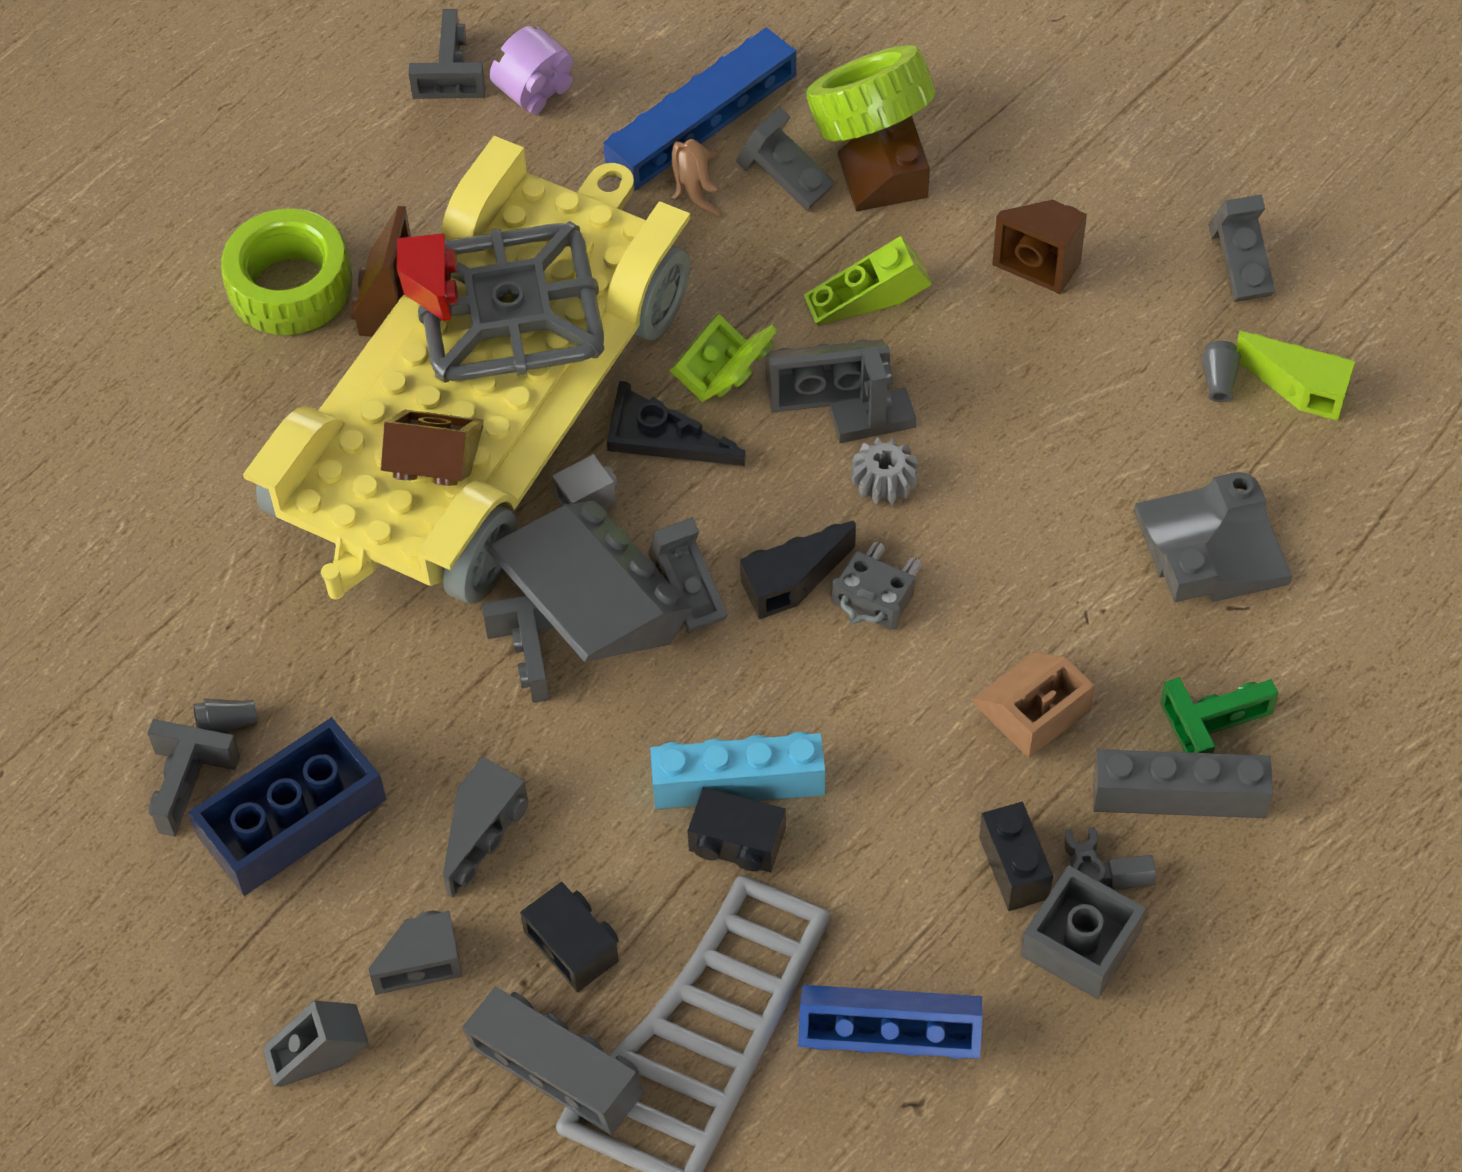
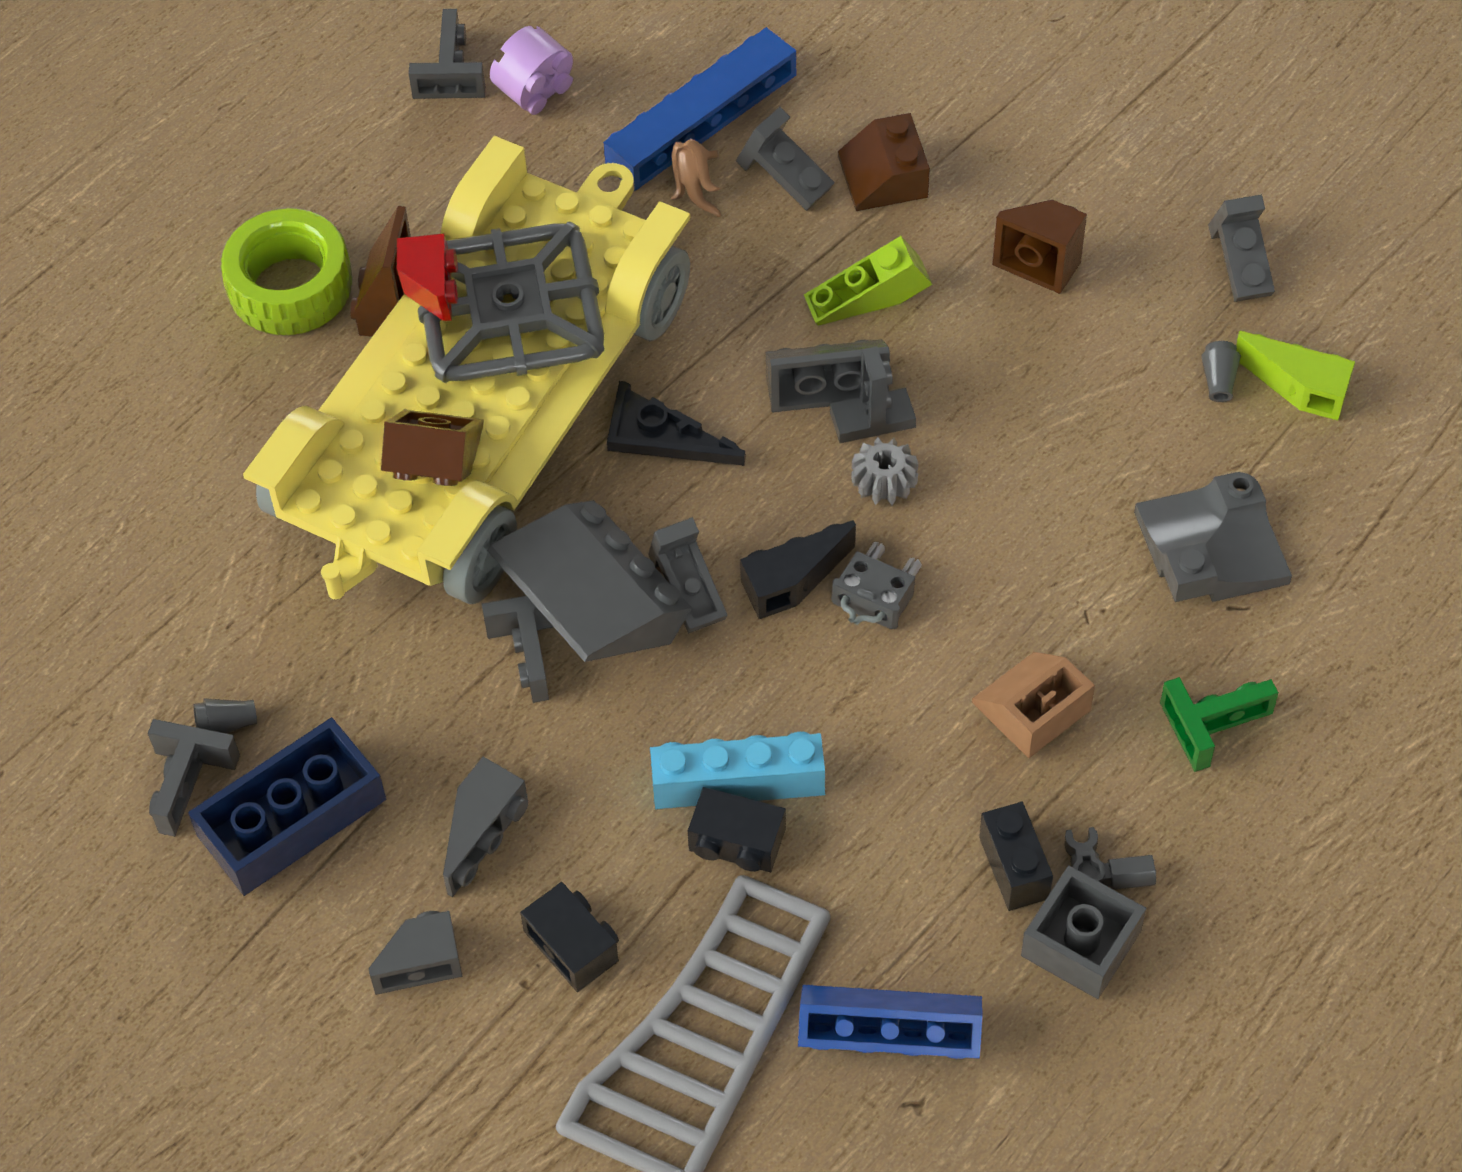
dark grey slope [263,1000,369,1087] -> none
dark grey brick [462,986,644,1135] -> none
light grey brick [552,454,618,510] -> none
lime bracket [669,314,778,402] -> none
lime tyre [806,45,935,141] -> none
dark grey brick [1093,749,1273,818] -> none

